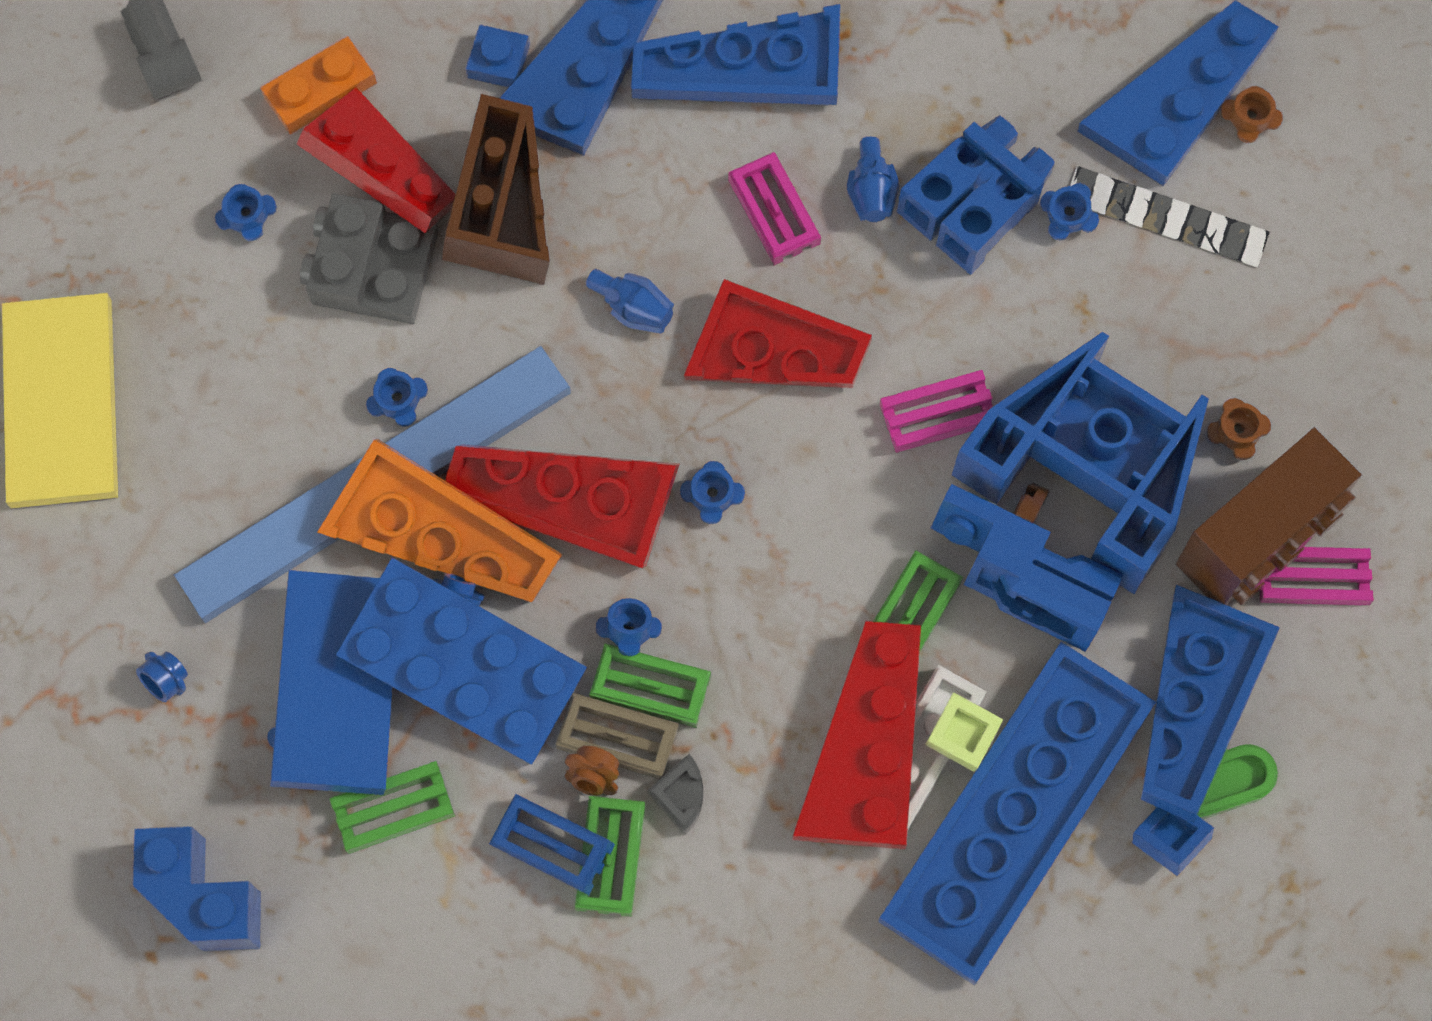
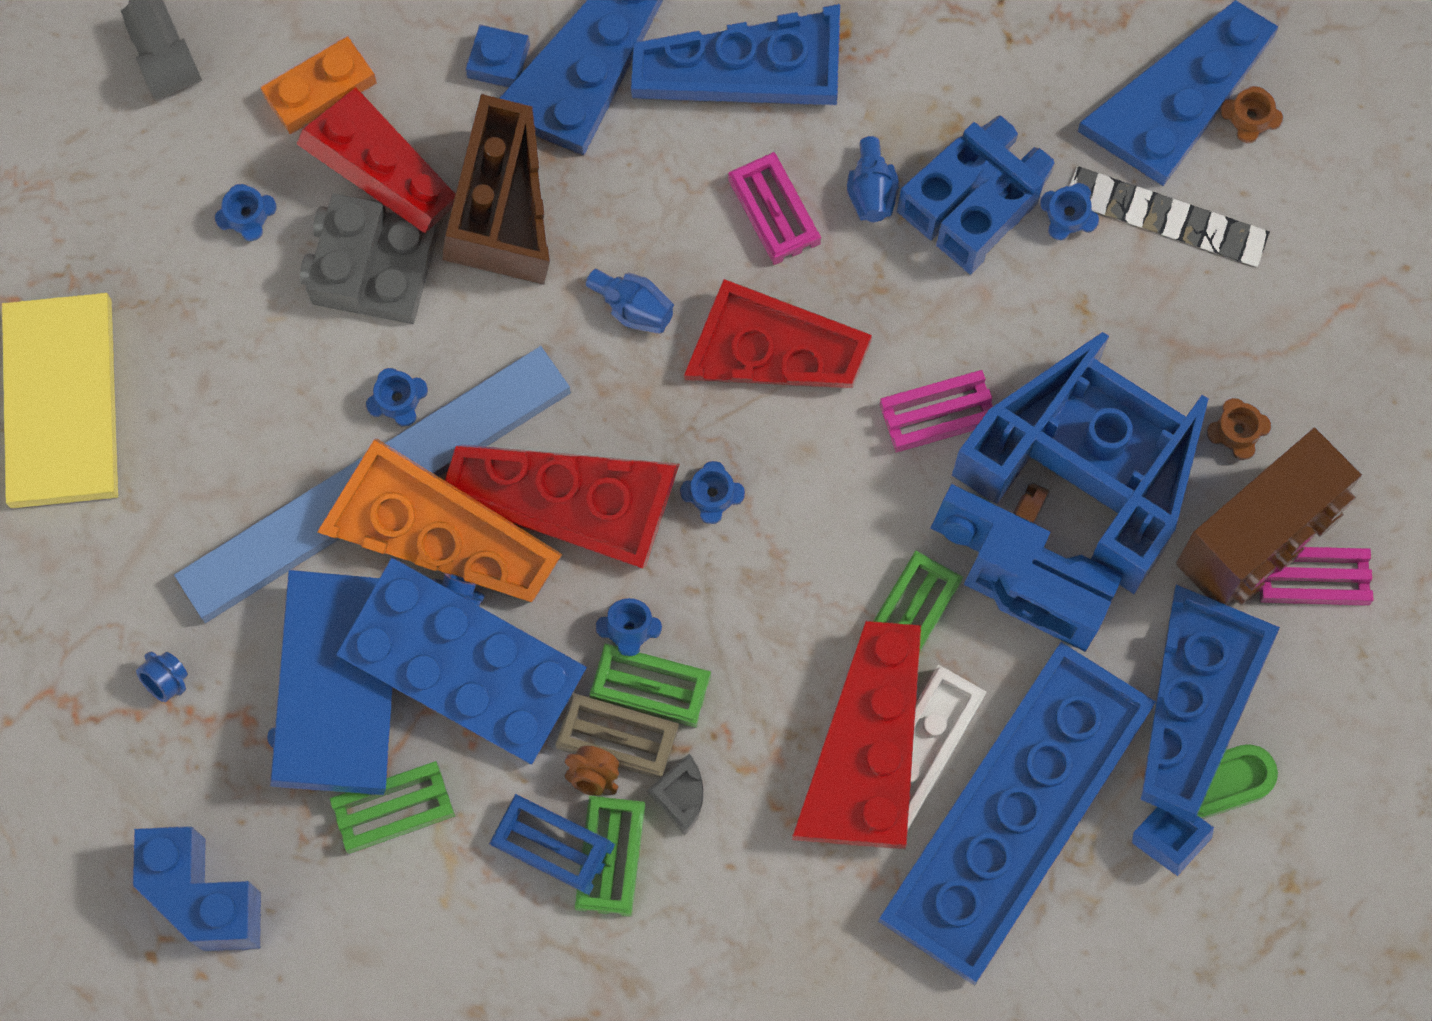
yellowish green plate [925,692,1003,772] -> none

